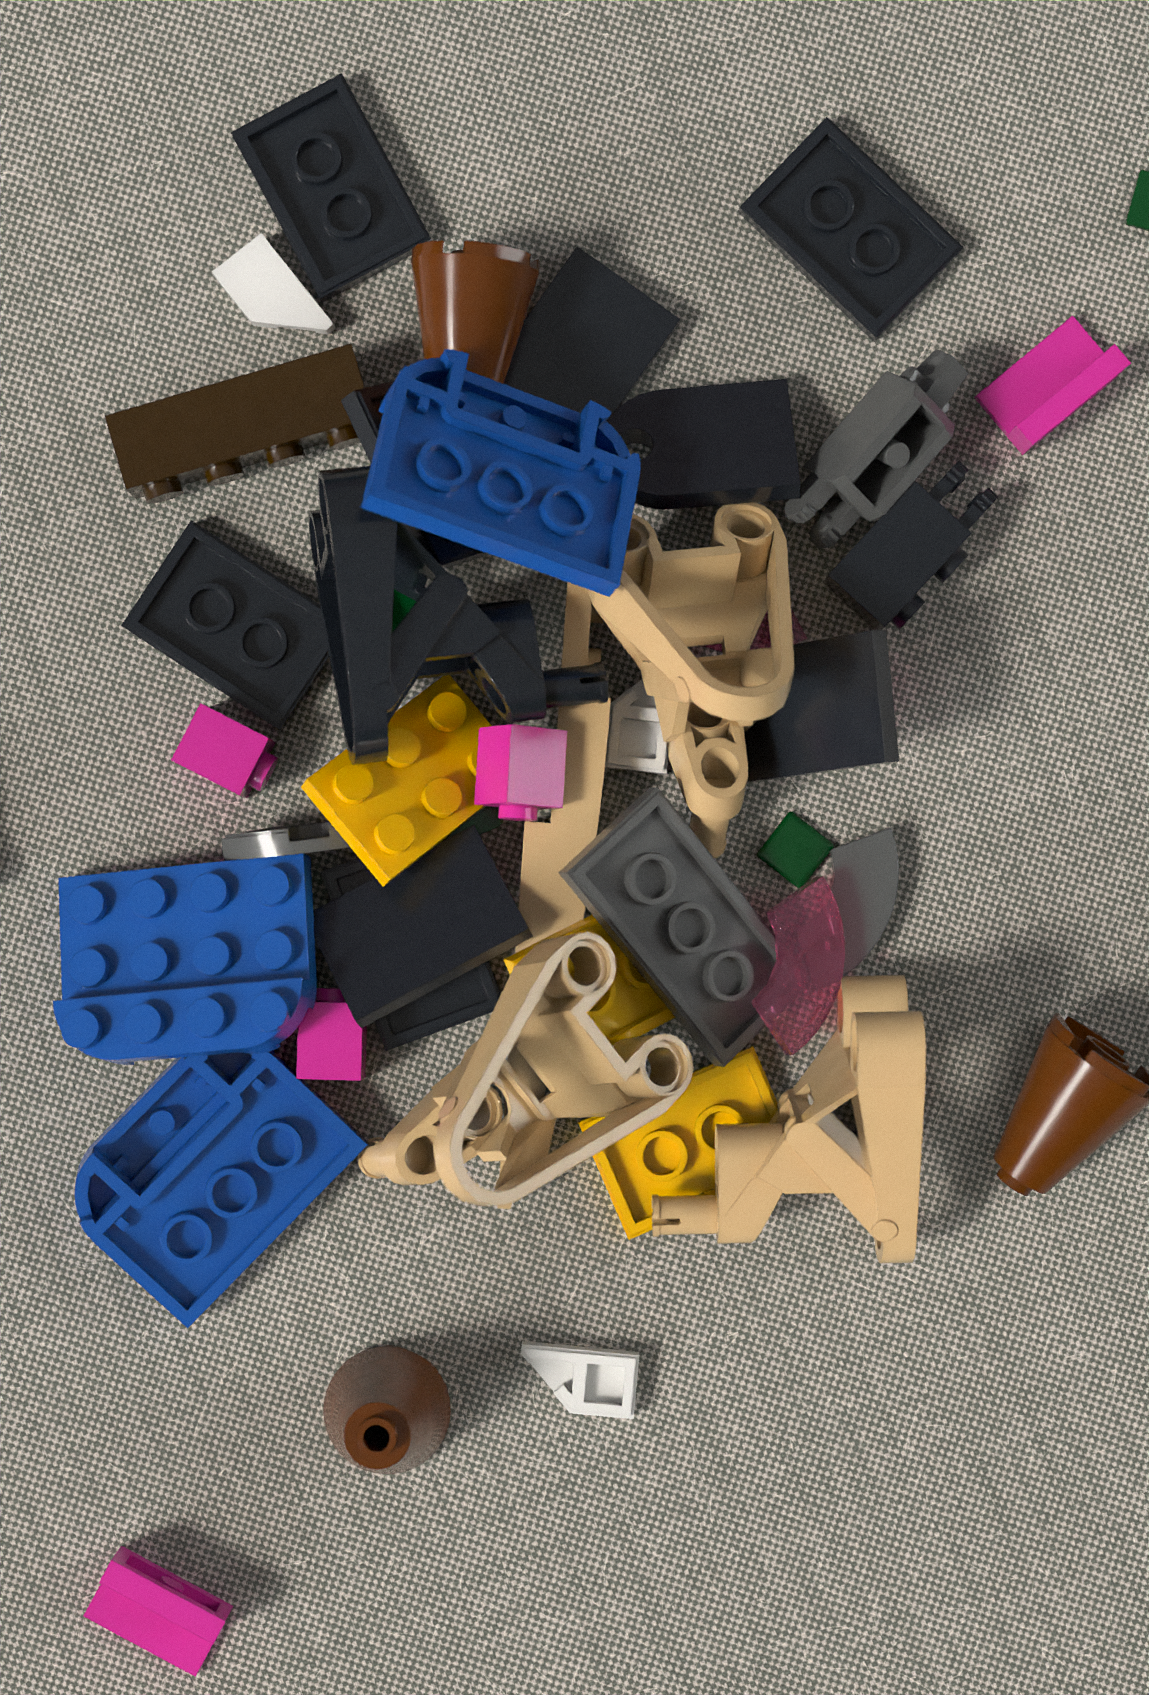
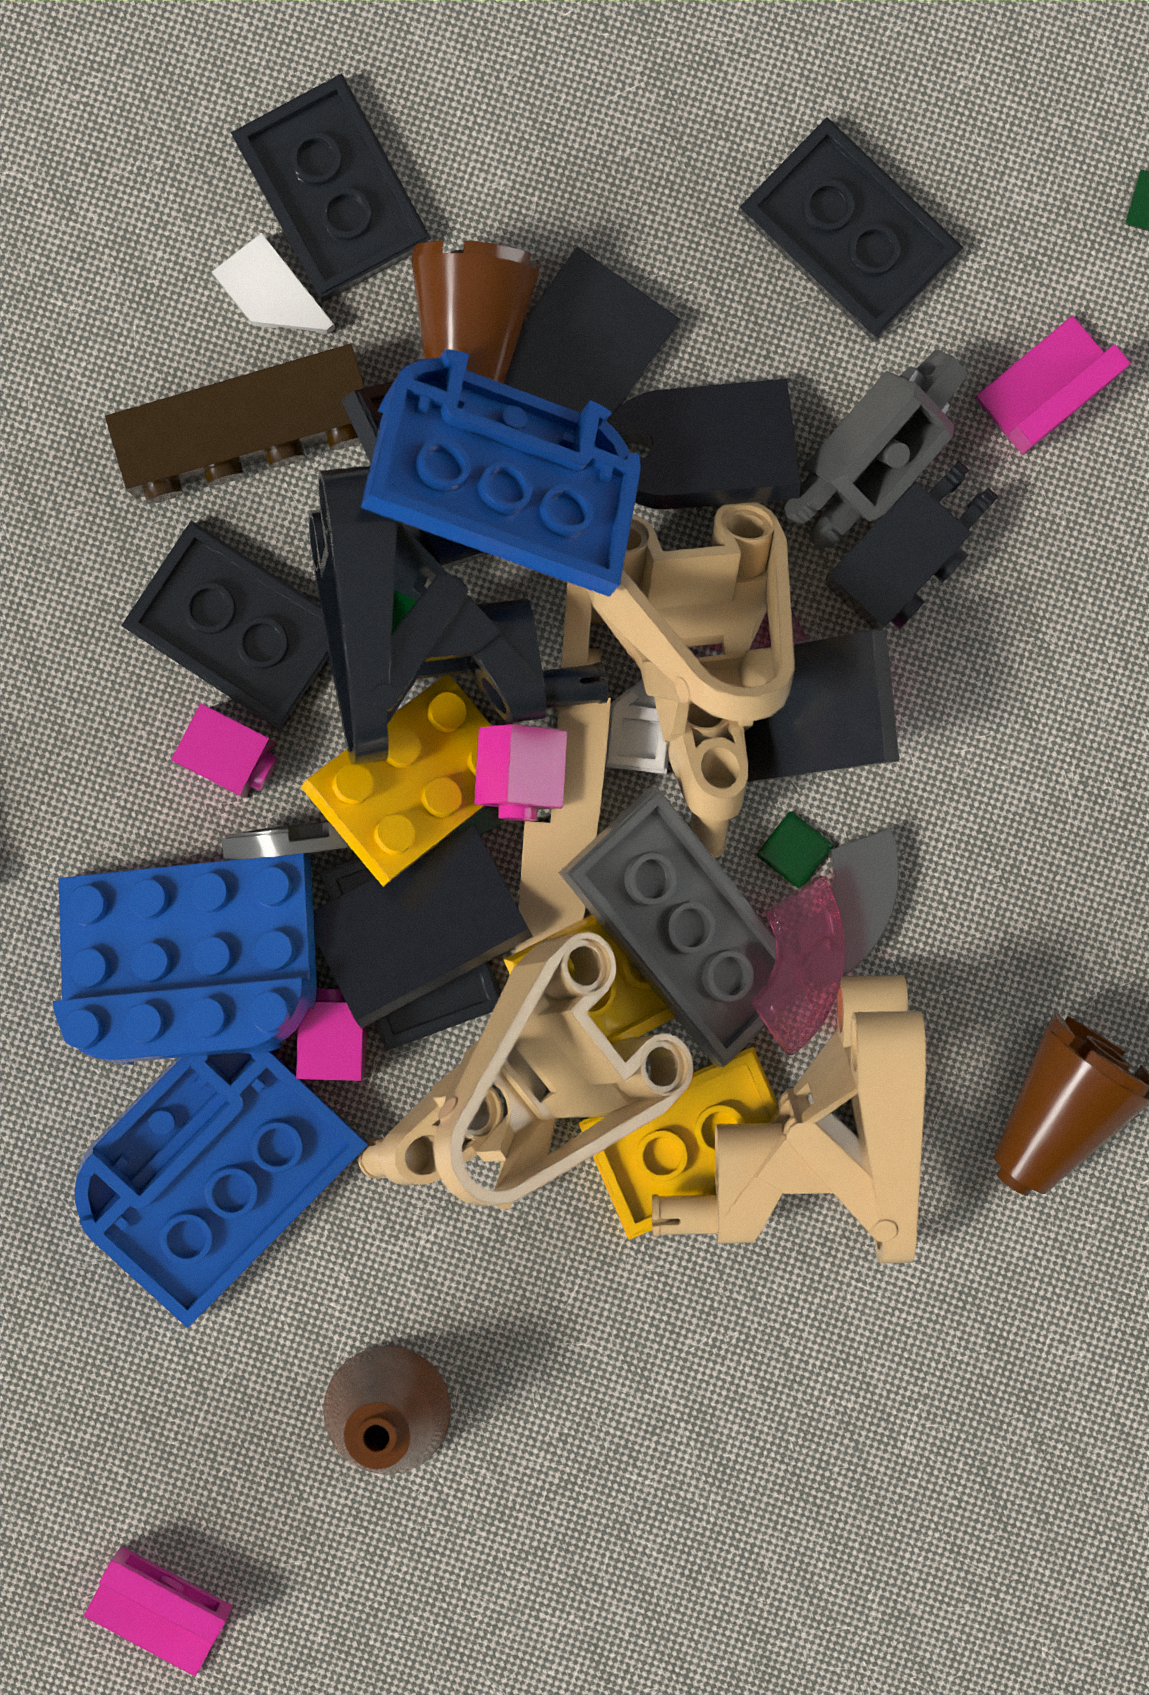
white tile [521,1341,639,1419] -> none

